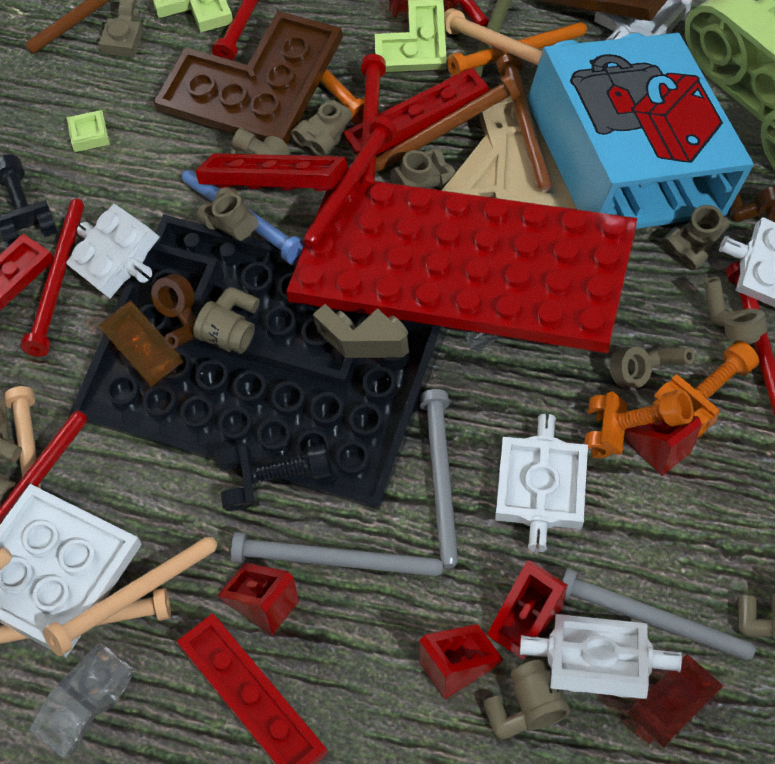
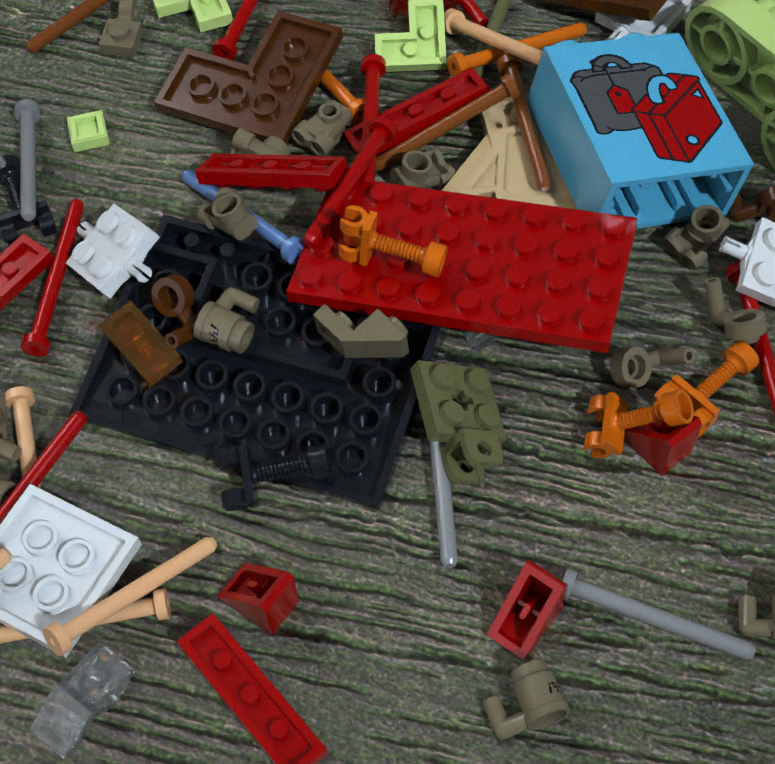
light grey bar [231,532,443,576] -> none
red slope [419,624,503,699] -> none
white plate [495,414,588,552] -> none
white plate [520,614,682,699] -> none
clear red plate [628,654,723,748] -> none
none -> light grey bar [15,99,41,221]
none -> orange bar [339,205,448,278]
none -> olive plate [410,360,507,485]

